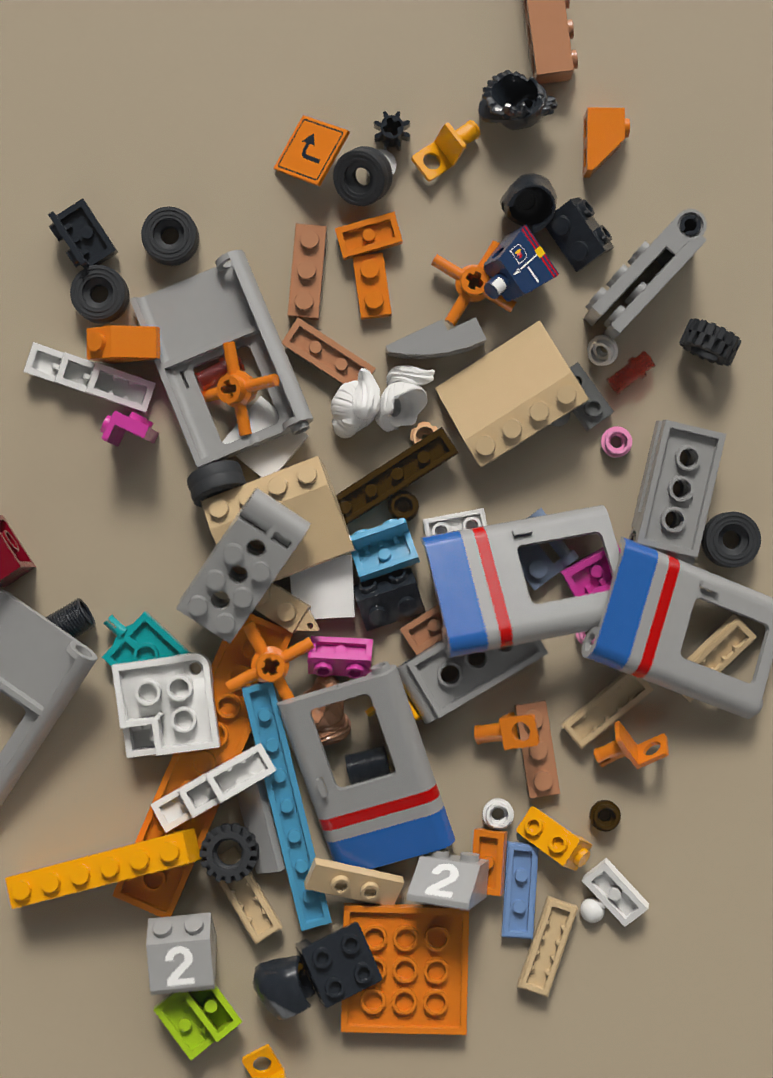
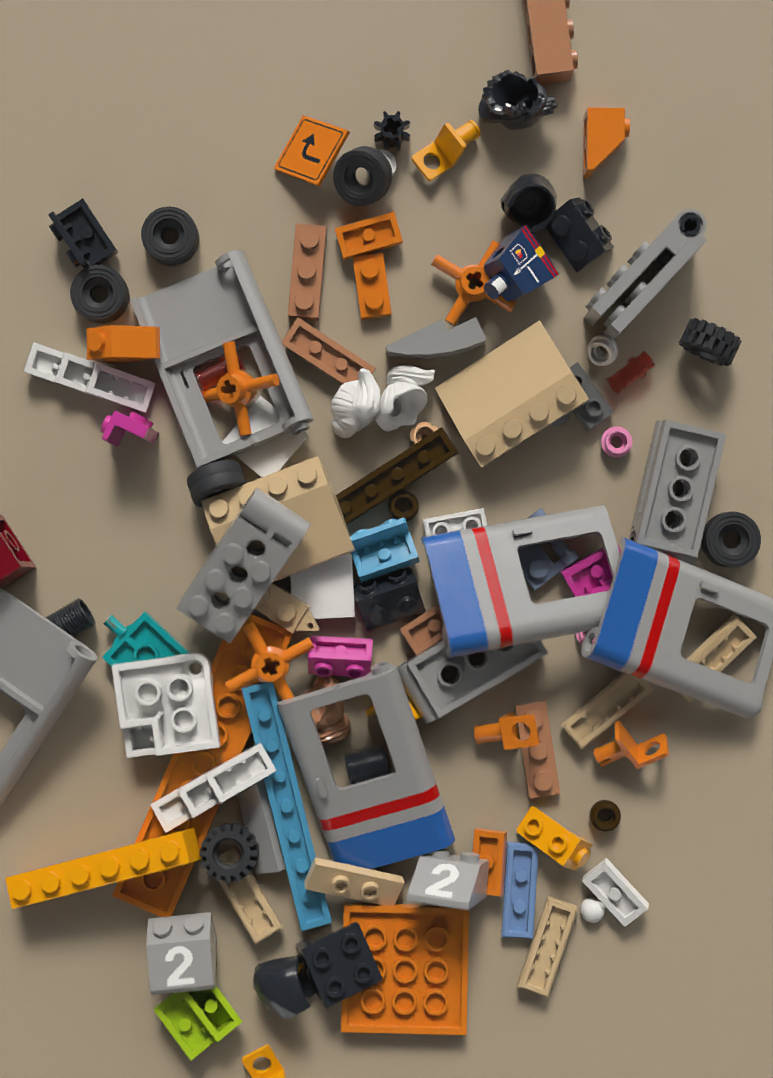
white plate [482,798,514,830] -> none

